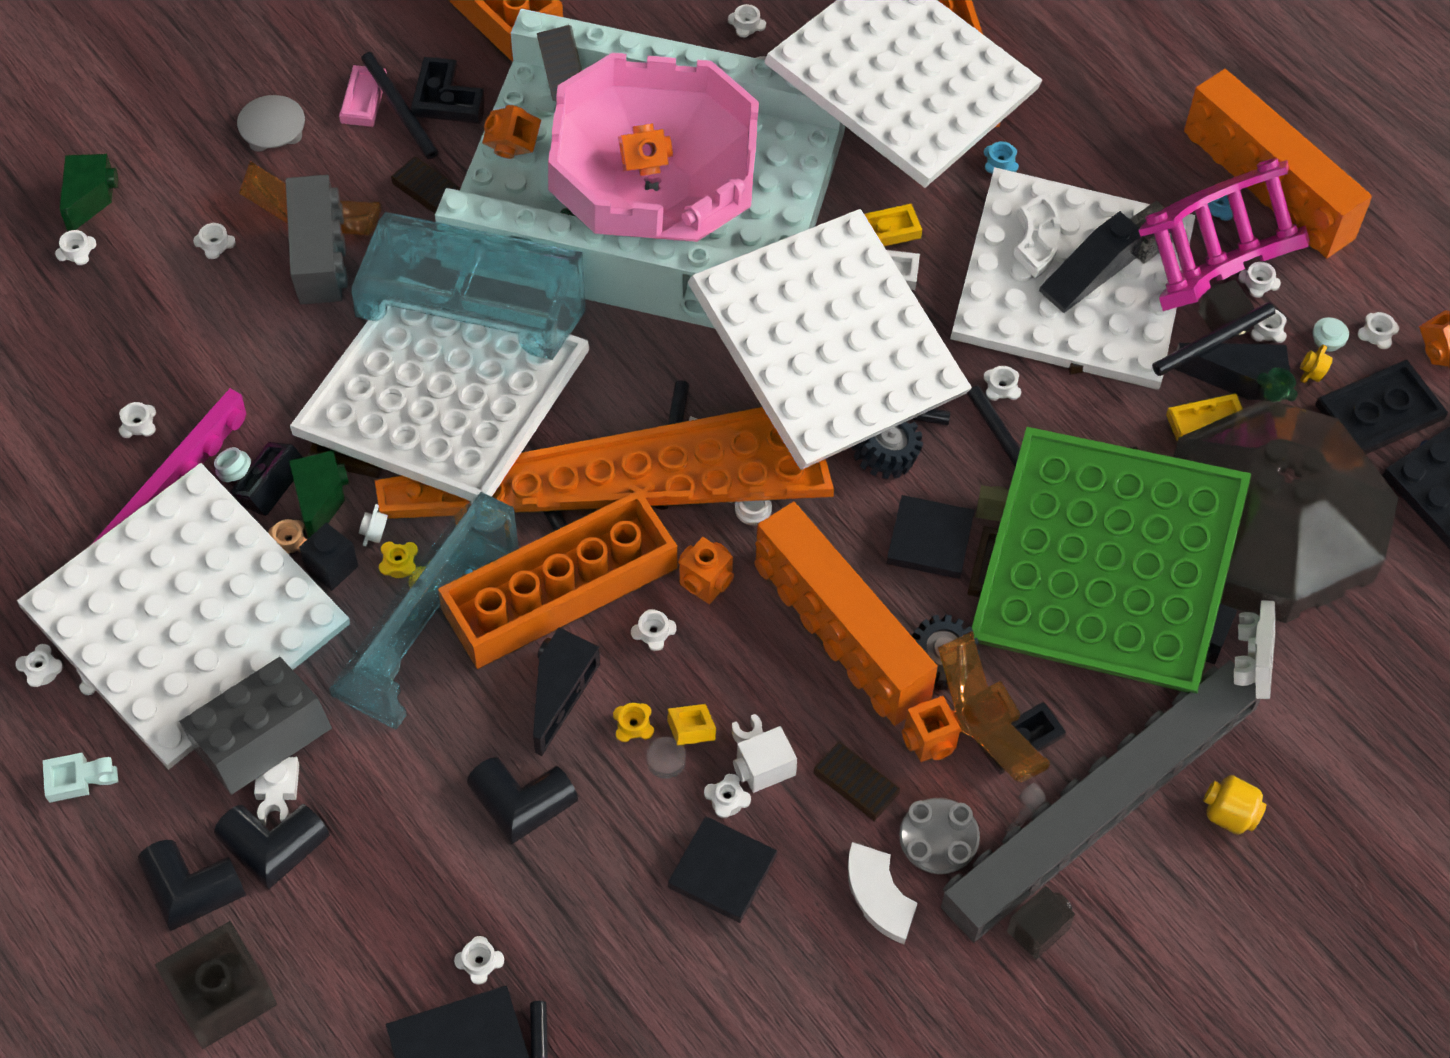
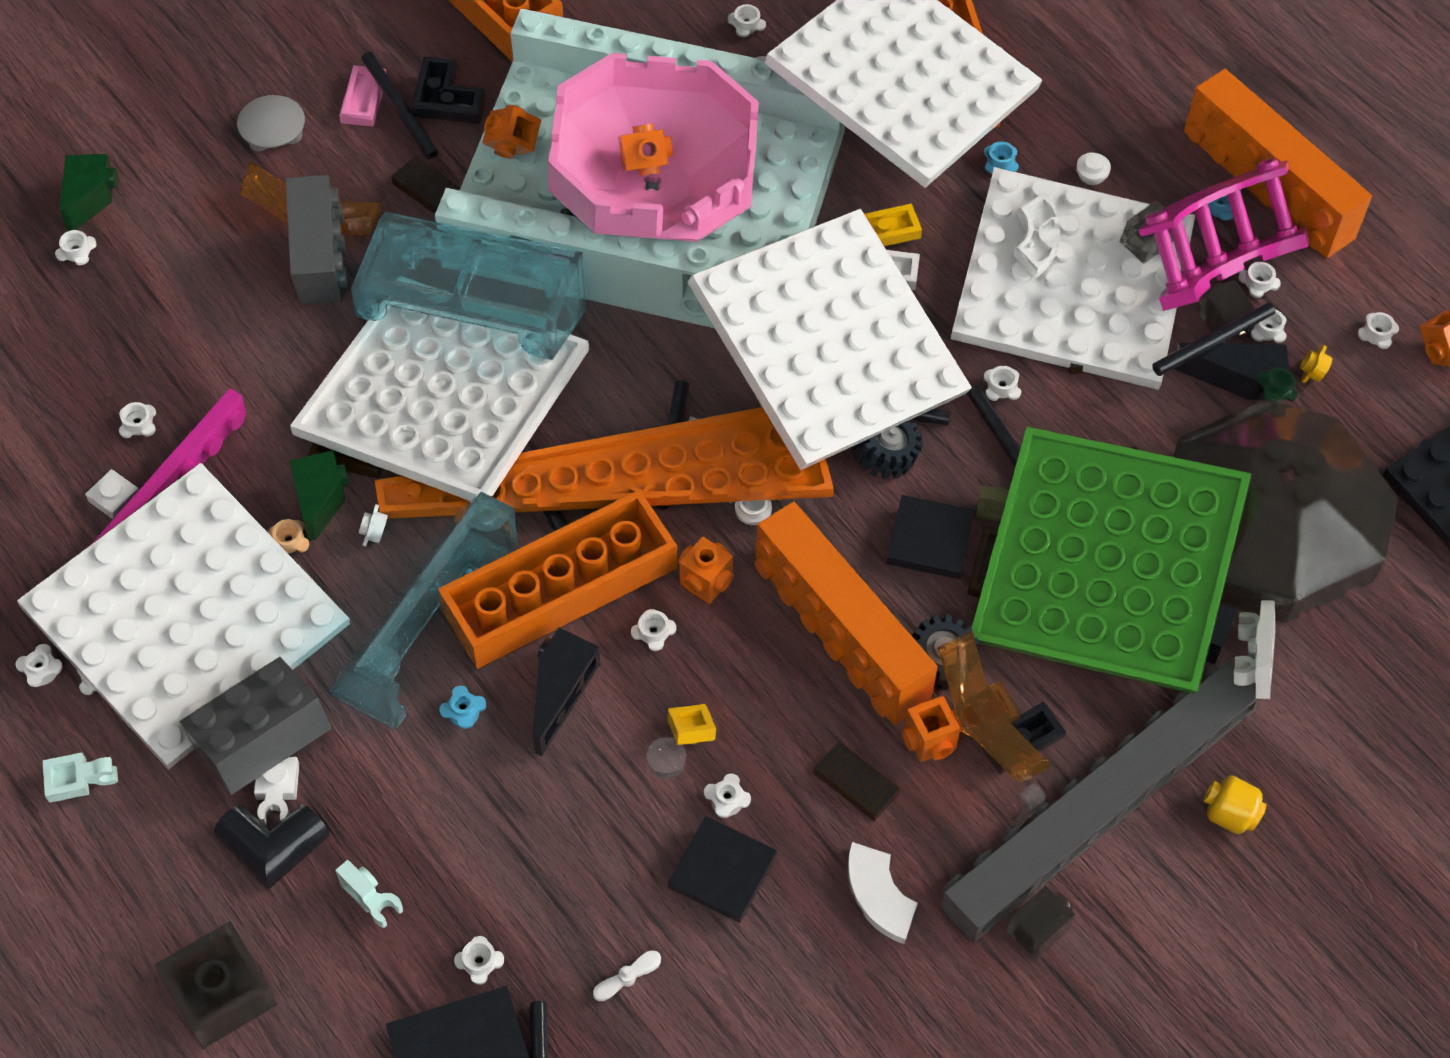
black brick [138,840,246,931] -> none
white plate [193,223,236,259] -> none
light aqua plate [214,447,251,482] -> none
black slope [229,442,303,516] -> none
black brick [299,522,359,591] -> none
yellow plate [379,541,418,578] -> none
black brick [467,757,578,844] -> none
tile [537,25,582,101] -> none
yellow plate [613,703,654,742] -> none
white brick [732,714,797,793] -> none
light grey dish [899,798,980,874] -> none
black slope [1039,211,1144,313] -> none
yellow plate [1166,393,1249,444] -> none
light aqua plate [1312,317,1349,352] -> none
black tile [1315,359,1448,459] -> none
none -> white plate [85,469,139,519]
none -> light aqua plate [335,860,403,928]
none -> medium azure plate [439,686,486,729]
none -> white piece [593,950,661,1001]
none -> white plate [1076,153,1111,185]

